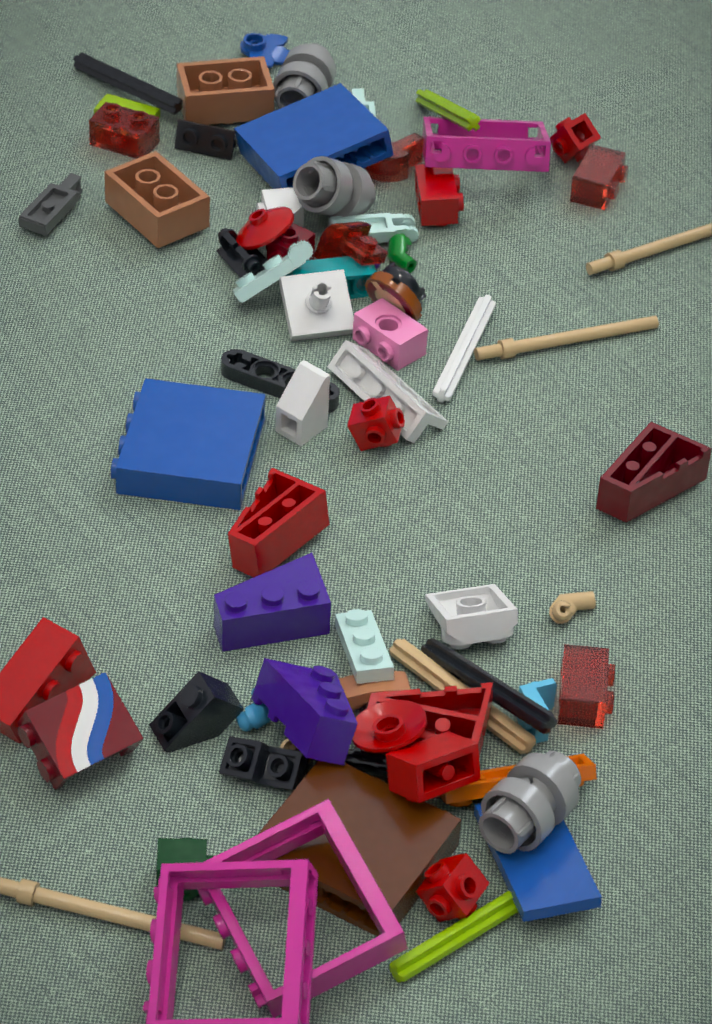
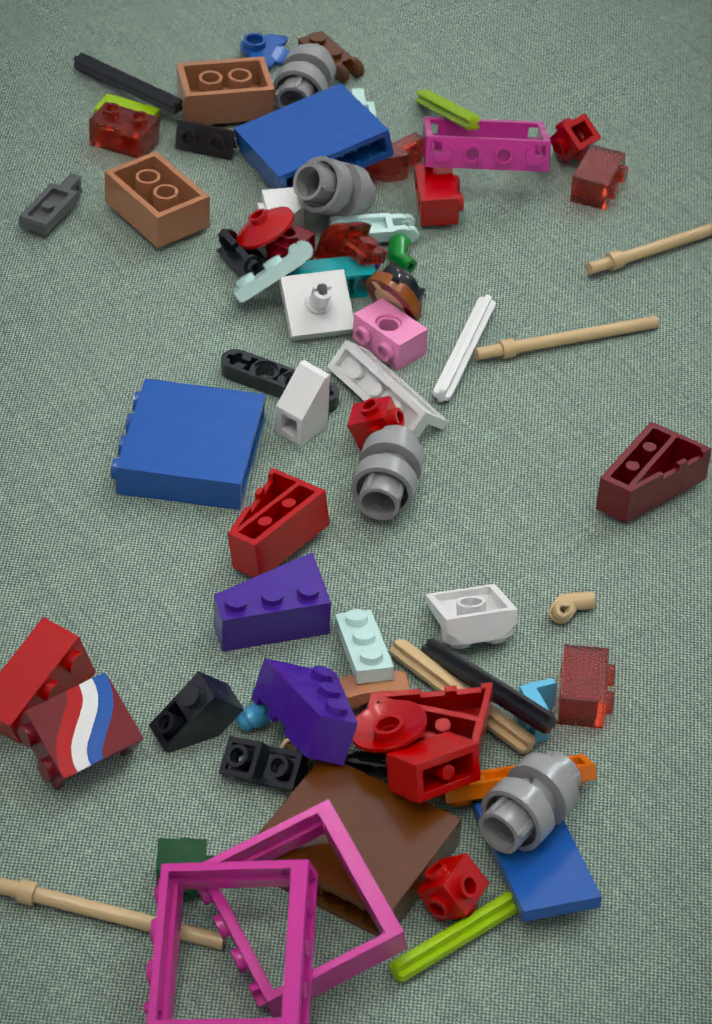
none -> reddish brown hinge [298,31,364,83]
none -> light grey piece [351,425,425,520]

